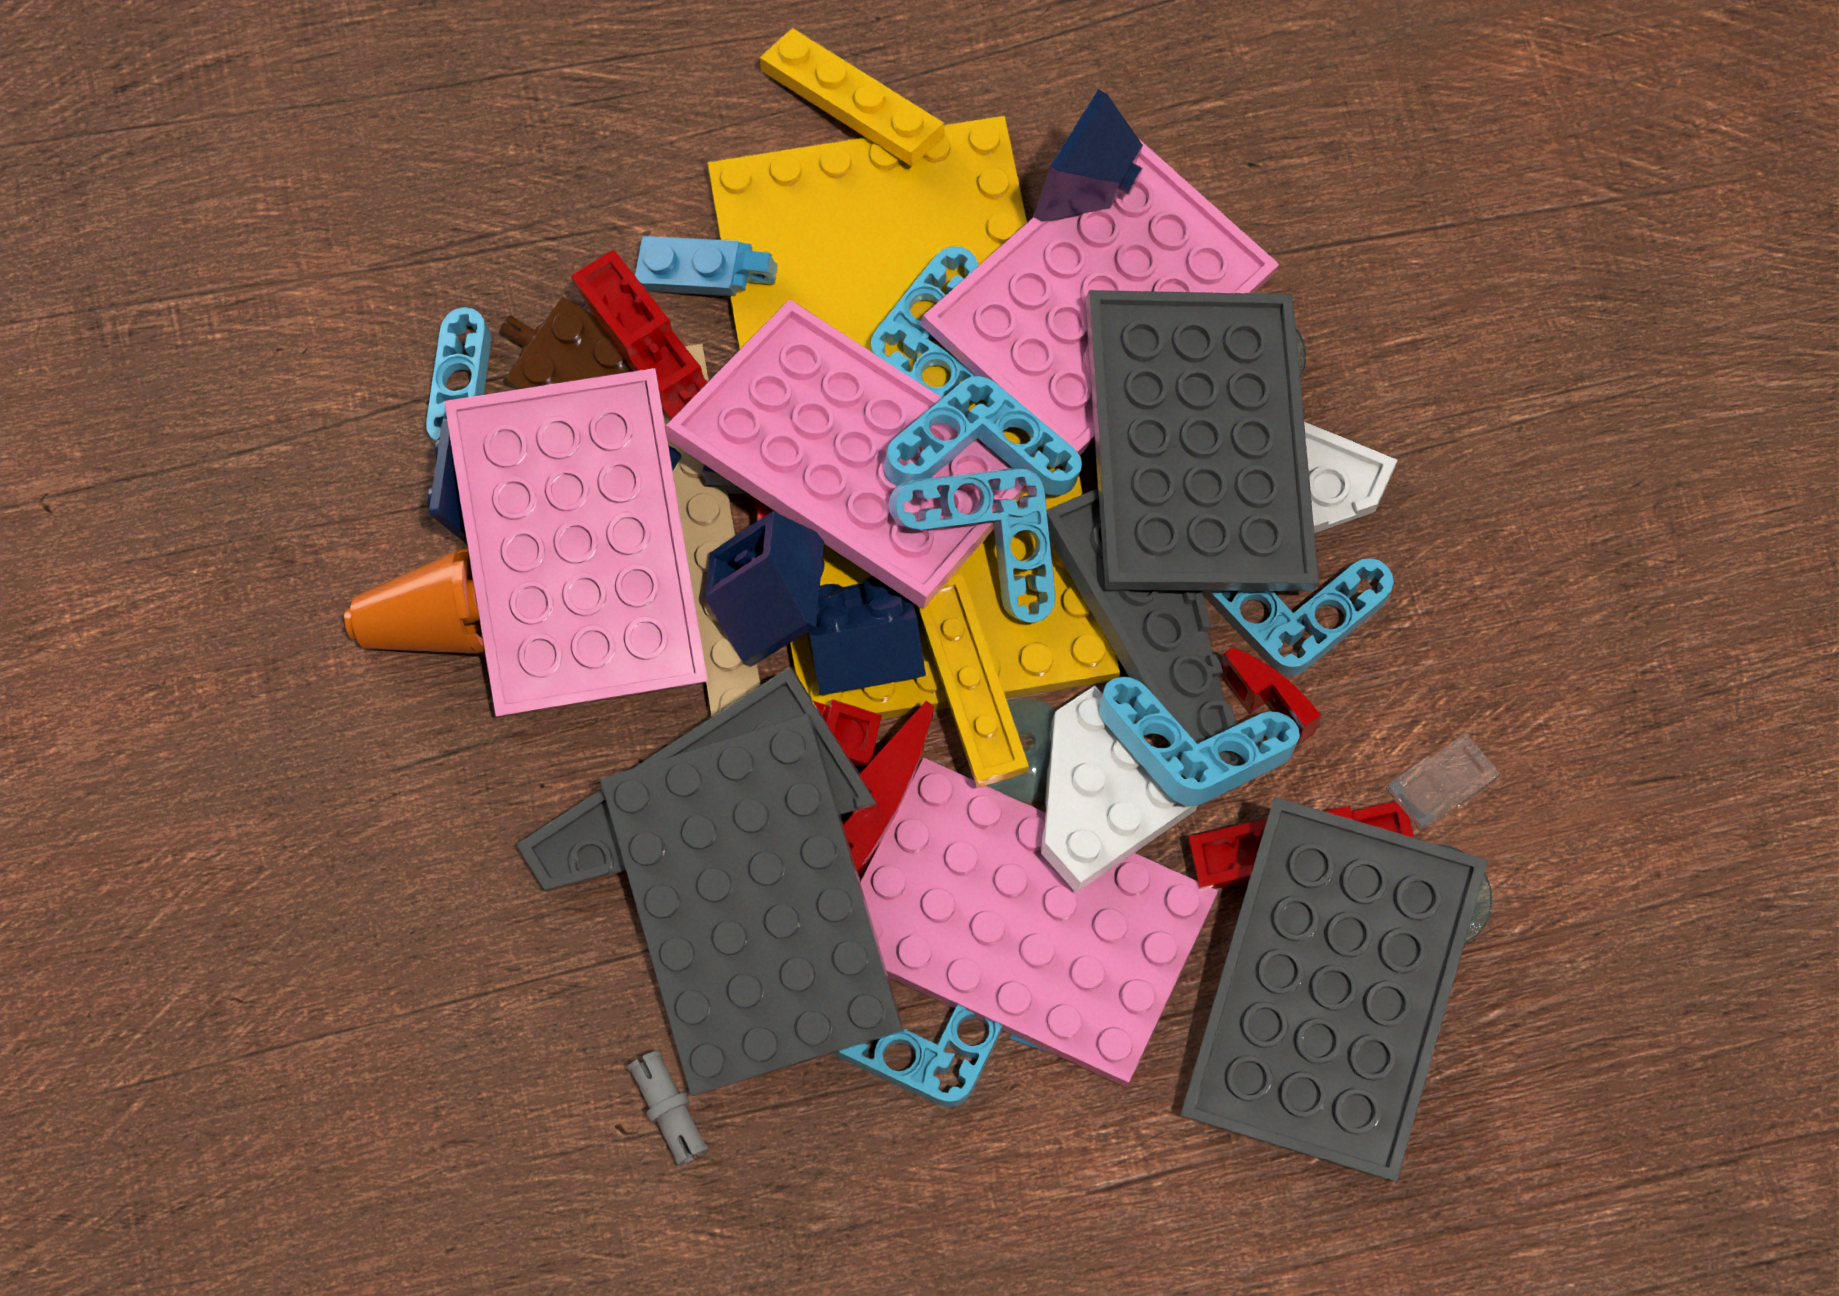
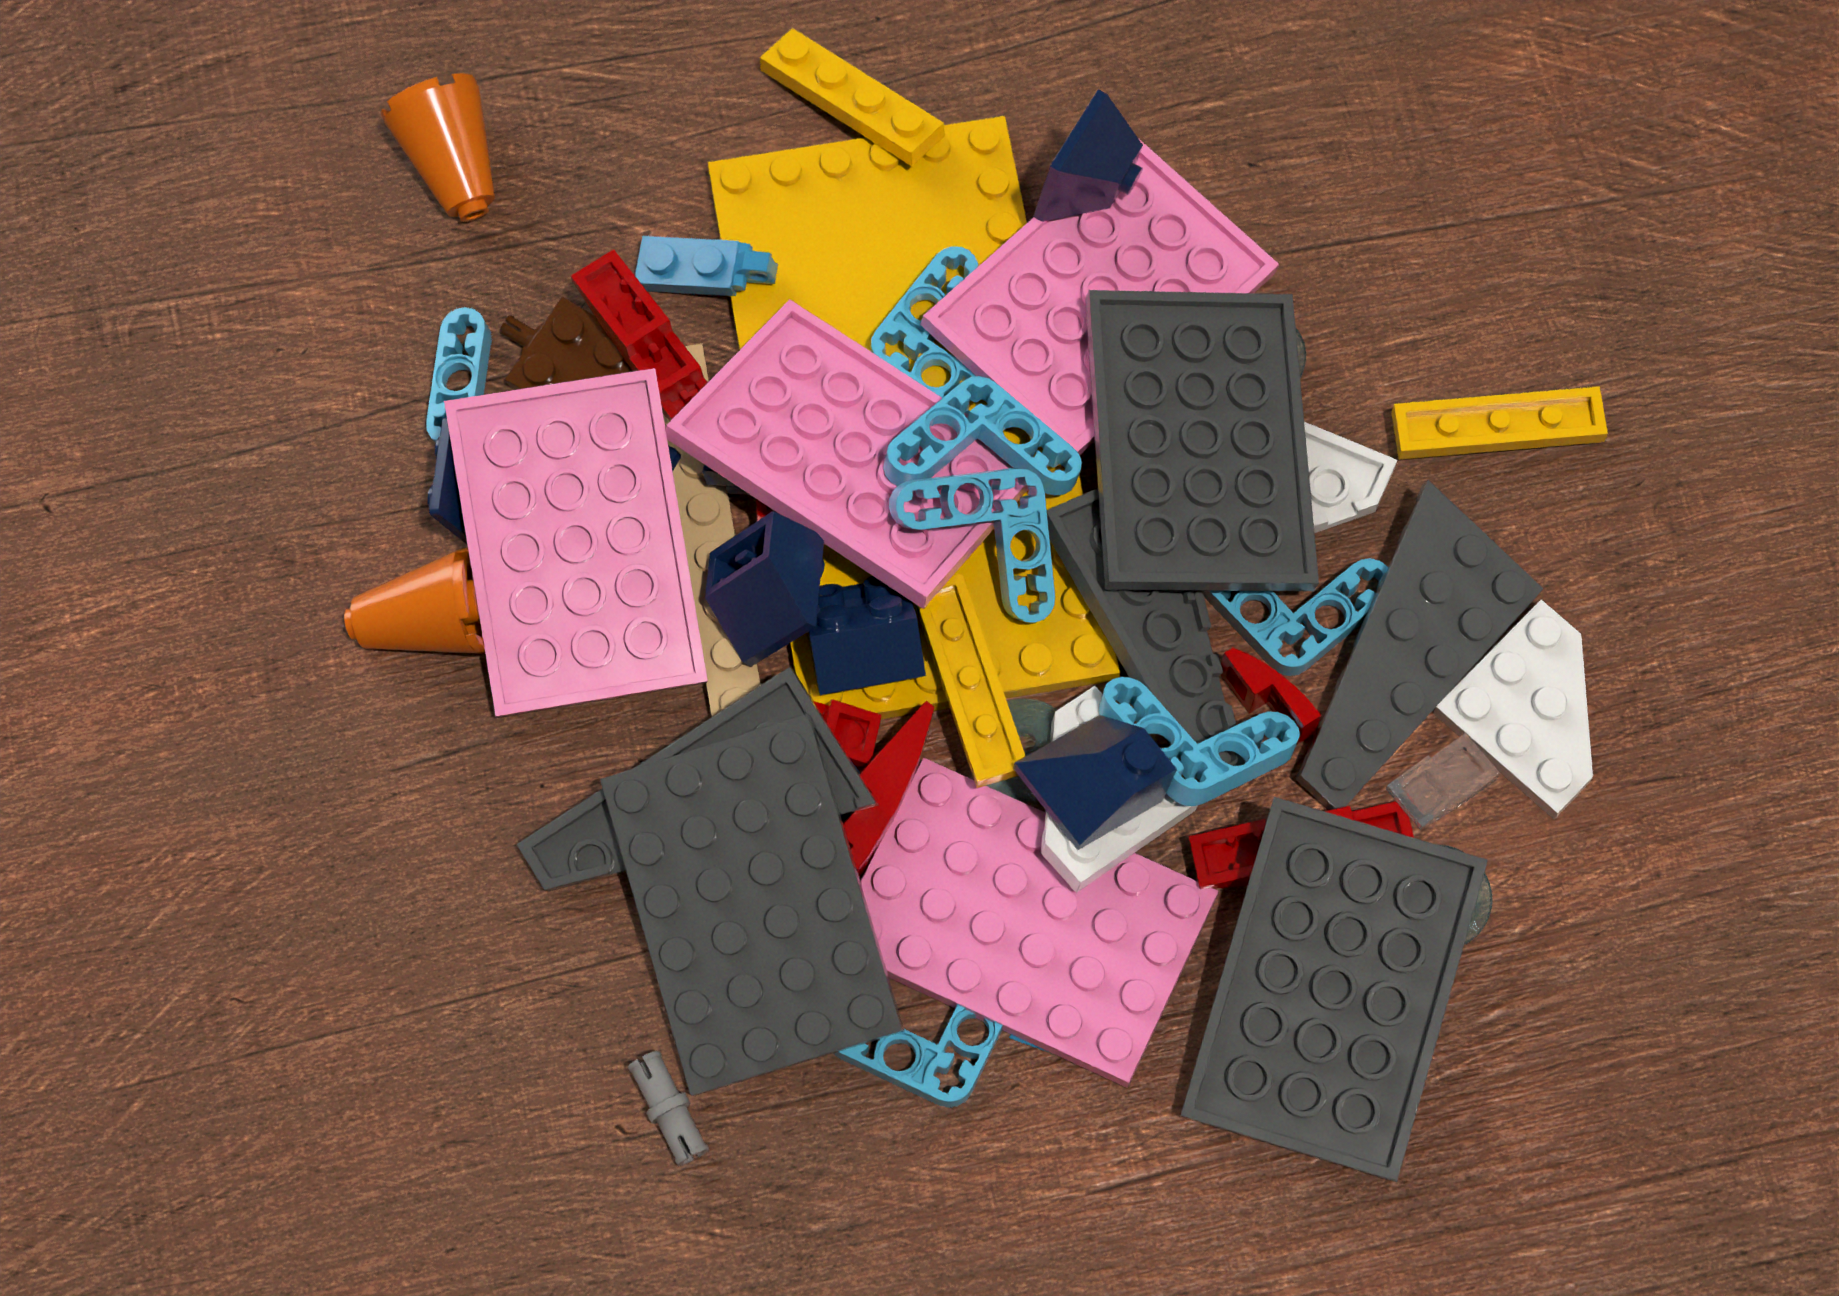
none -> orange cone [381,73,495,222]
none -> dark blue slope [1013,715,1177,850]
none -> dark grey wing [1295,480,1543,810]
none -> yellow plate [1392,386,1608,459]
none -> white plate [1433,600,1593,820]

